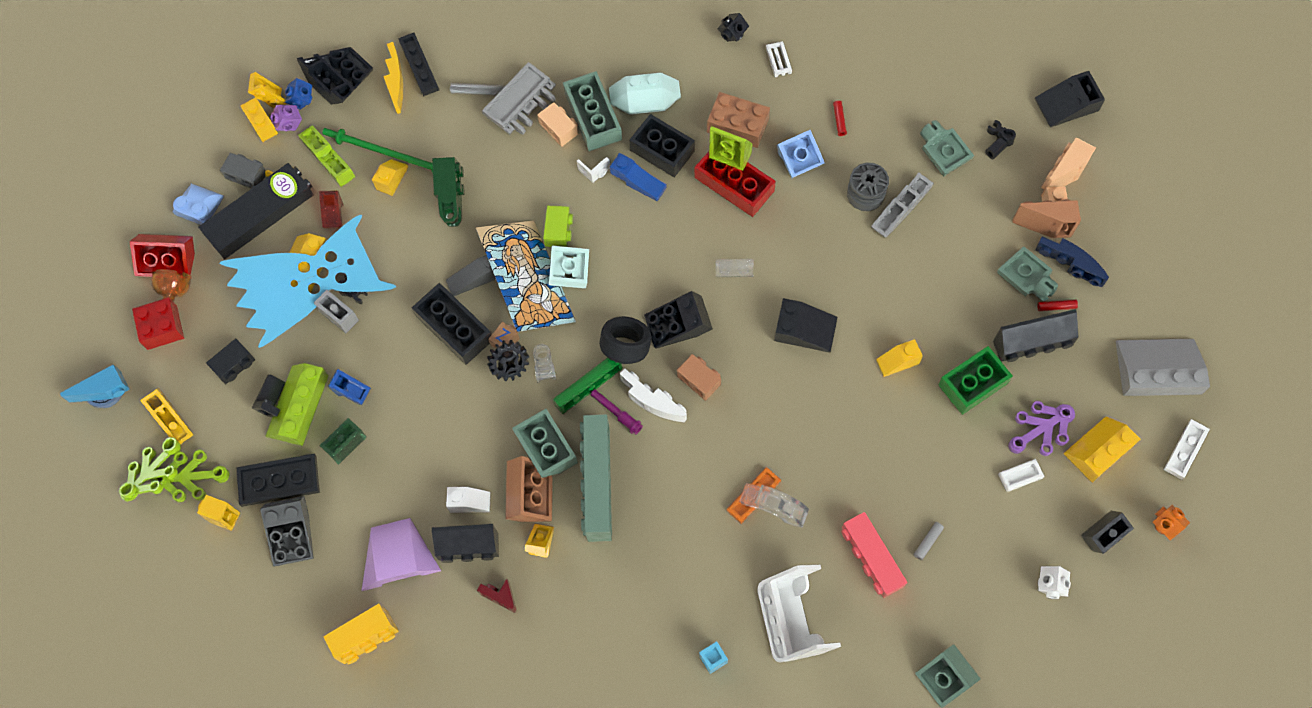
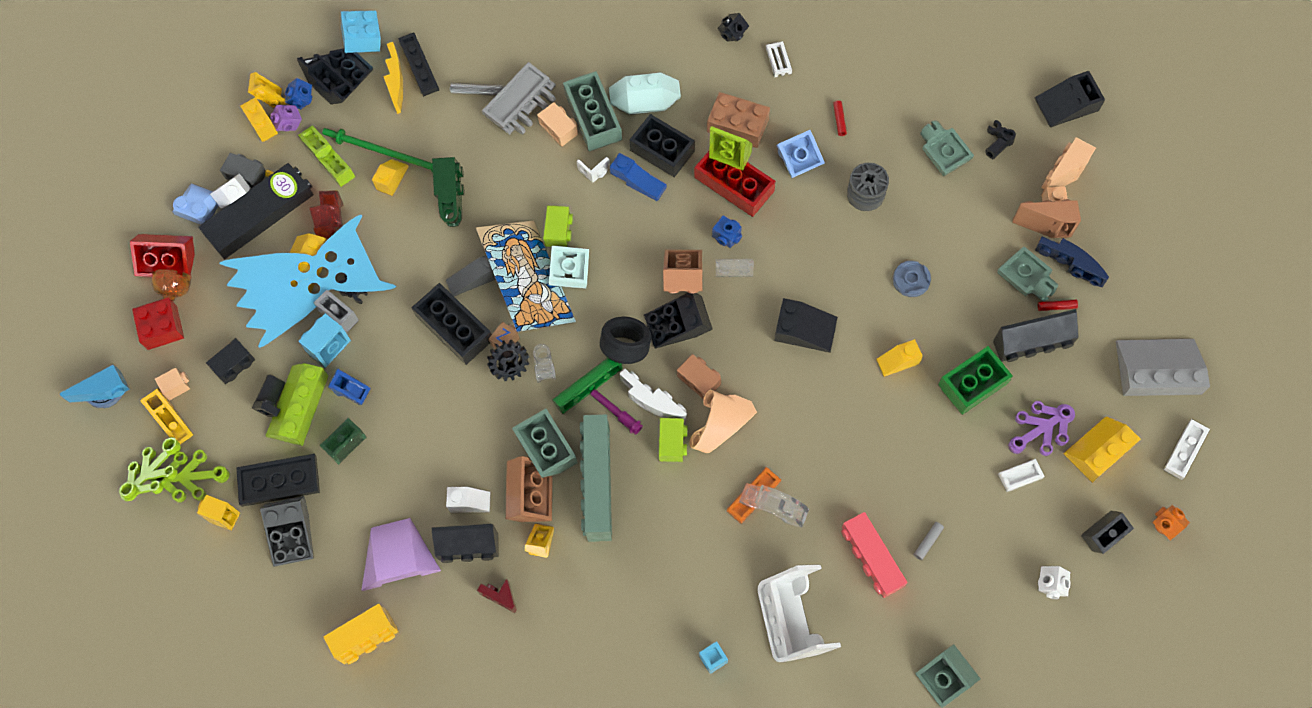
light grey slope [871,173,934,238] -> none
none -> light nougat brick [155,367,190,401]
none -> white slope [210,173,251,209]
none -> medium azure brick [298,313,351,368]
none -> clear red slope [309,203,337,240]
none -> medium azure brick [341,11,381,53]
none -> lime brick [659,418,688,462]
none -> nougat brick [663,250,702,293]
none -> light nougat panel [689,390,757,453]
none -> blue brick [712,215,742,248]
none -> sand blue tile [893,261,931,297]

